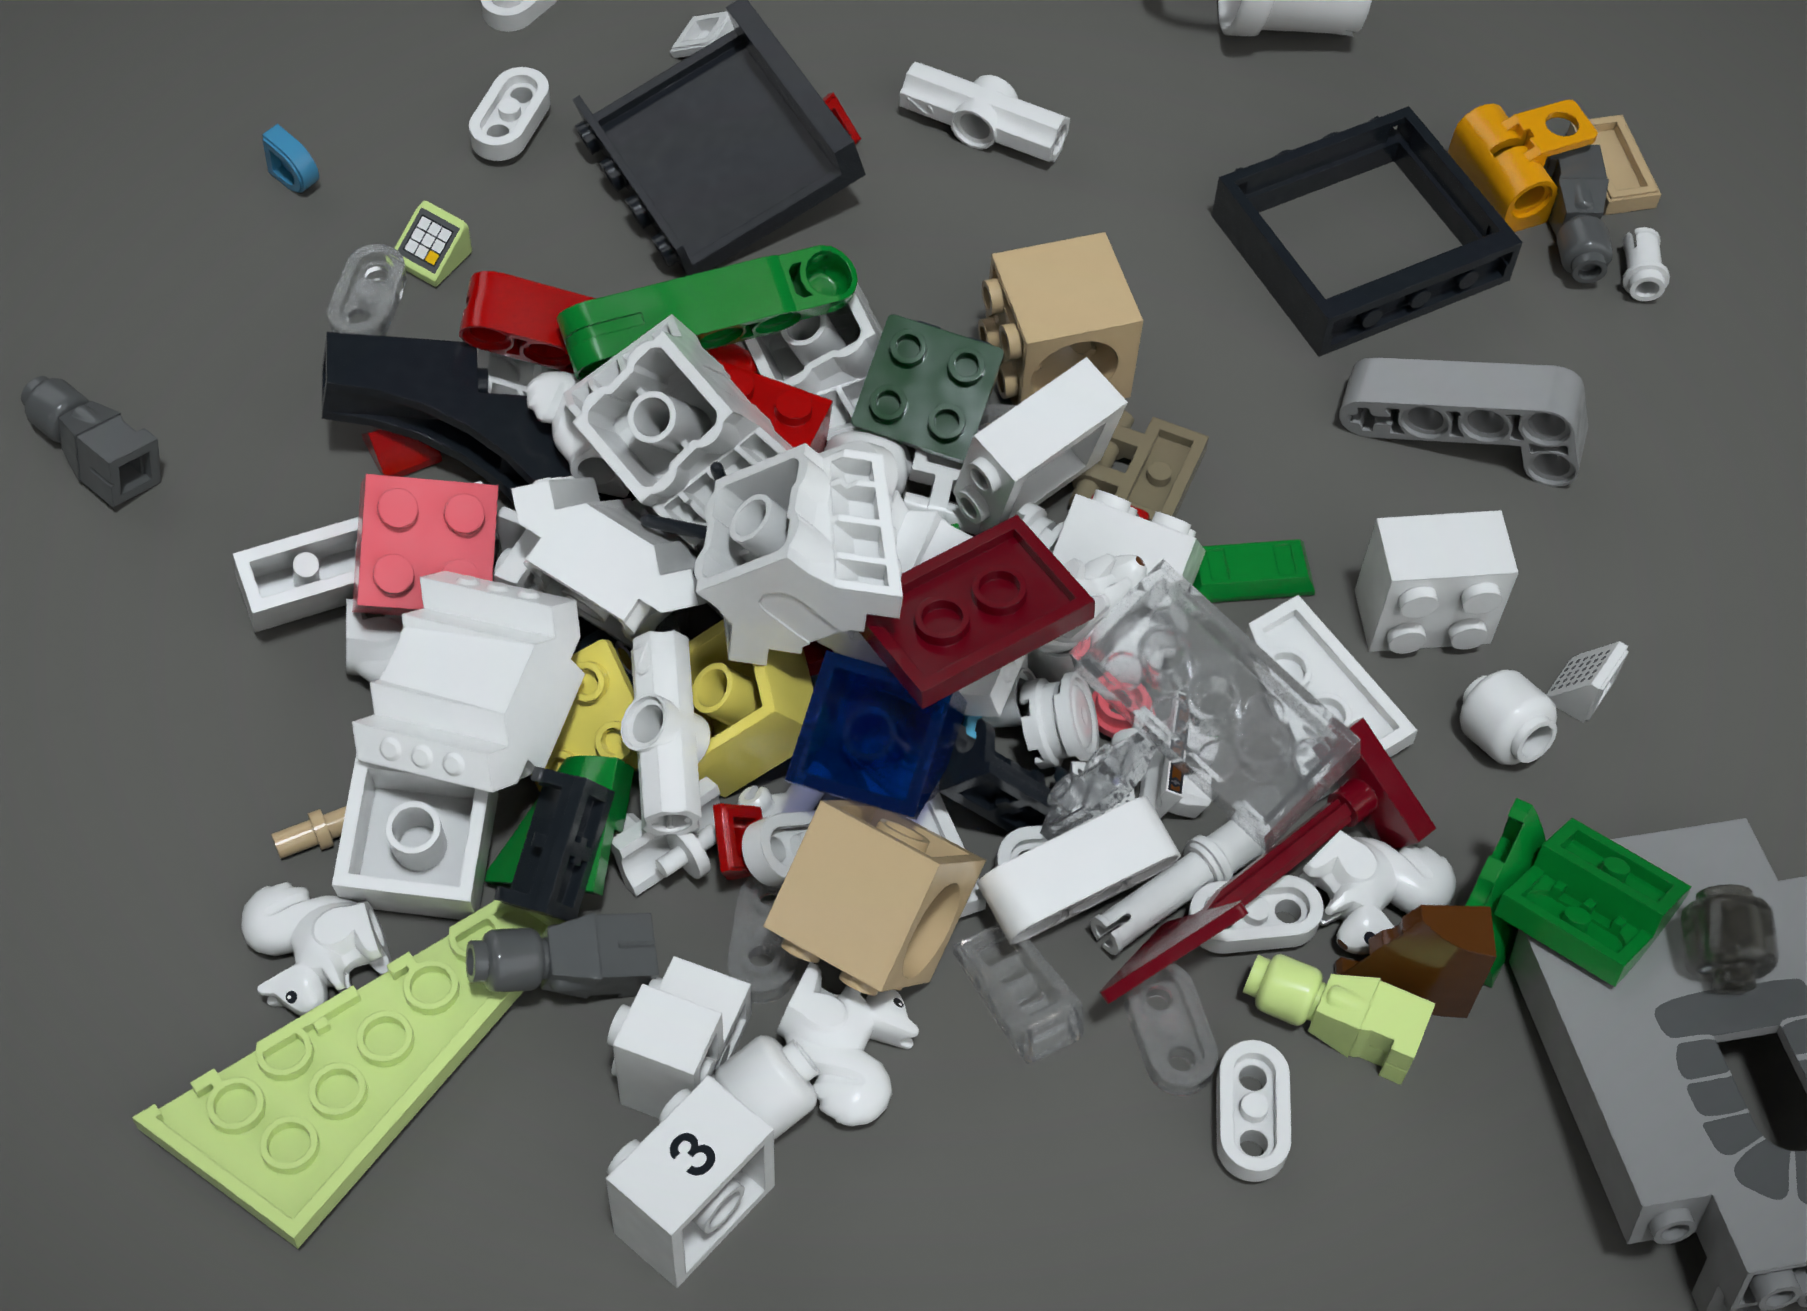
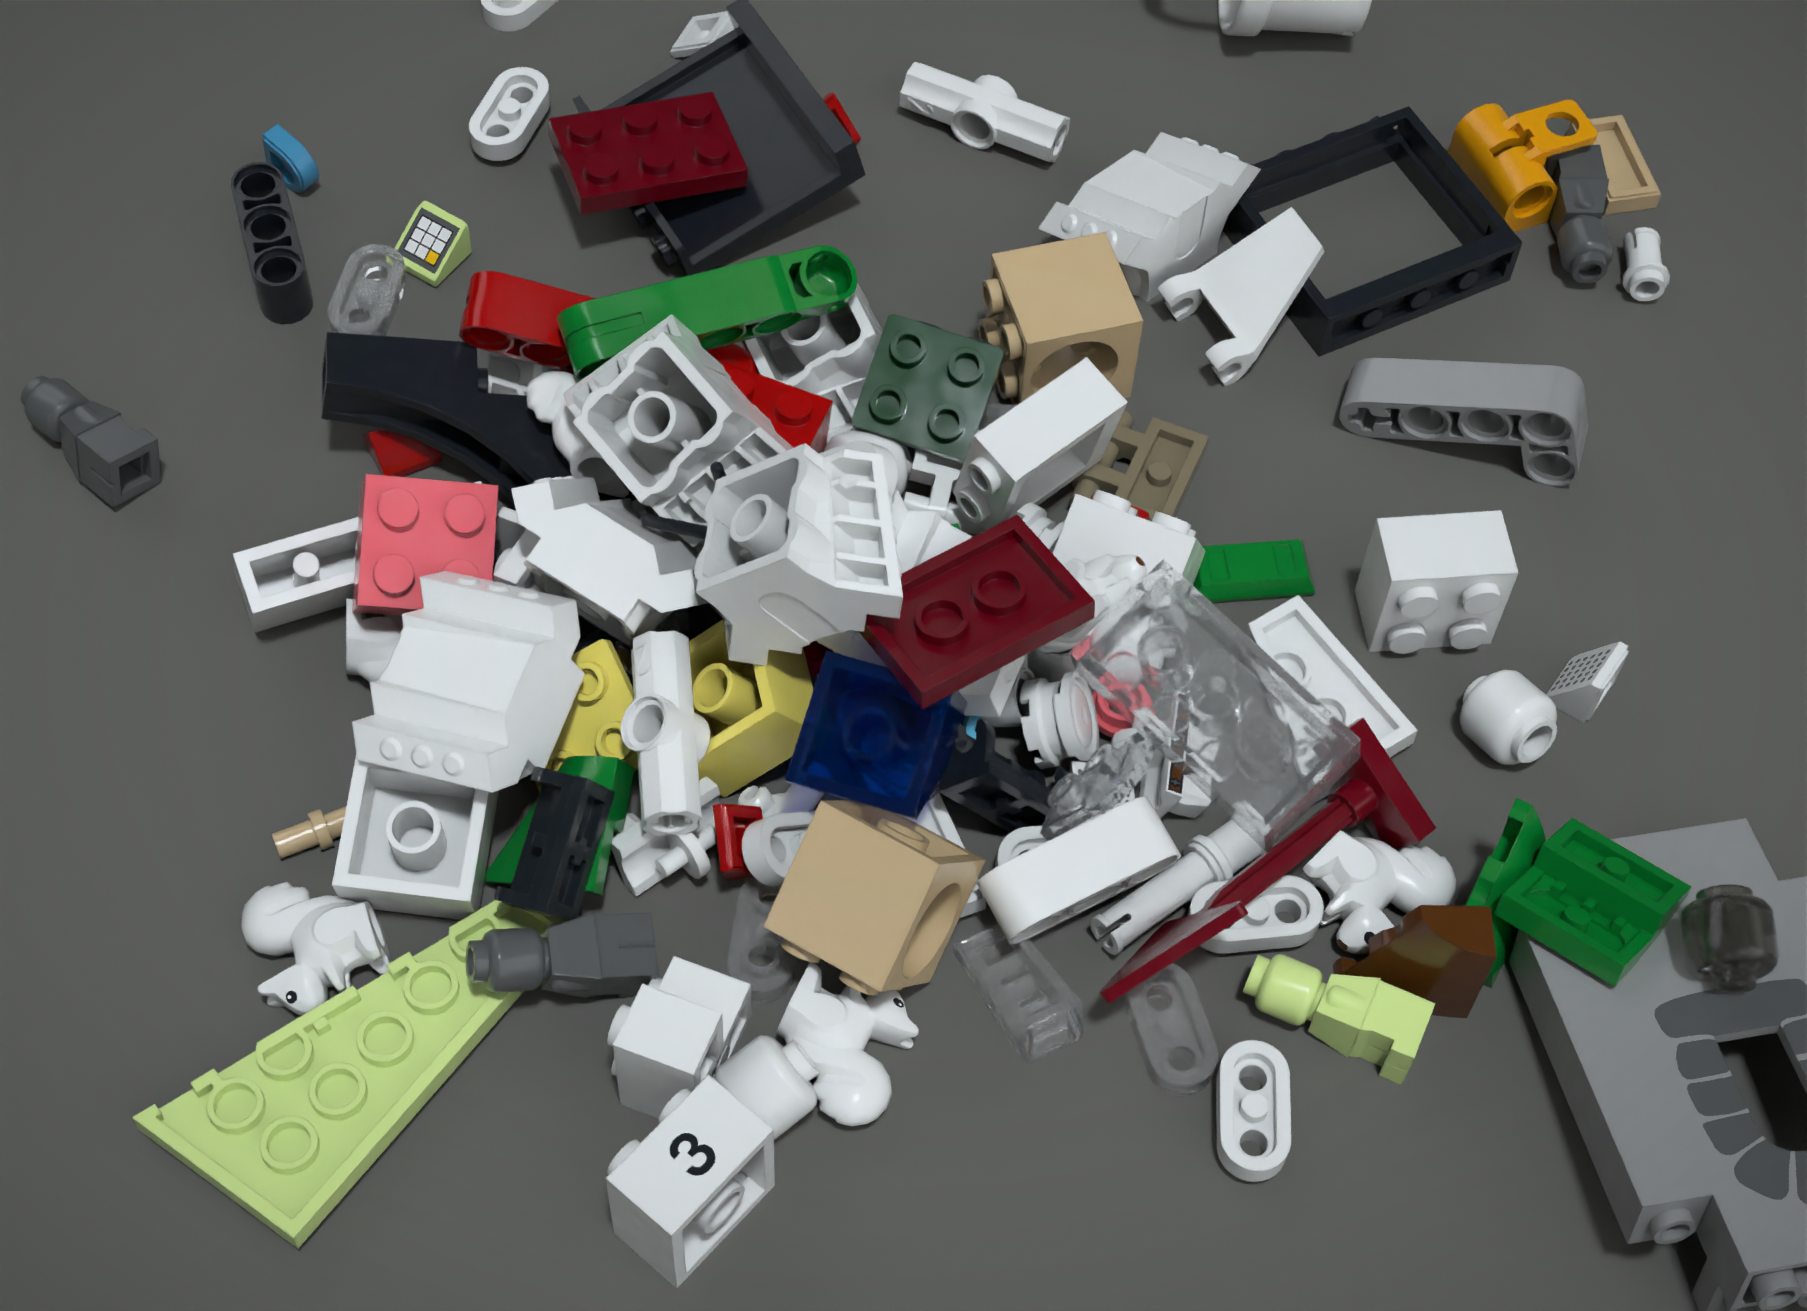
none -> black beam [231,162,313,325]
none -> dark red plate [548,91,748,215]
none -> white slope [1038,132,1261,303]
none -> white flag [1157,207,1324,387]

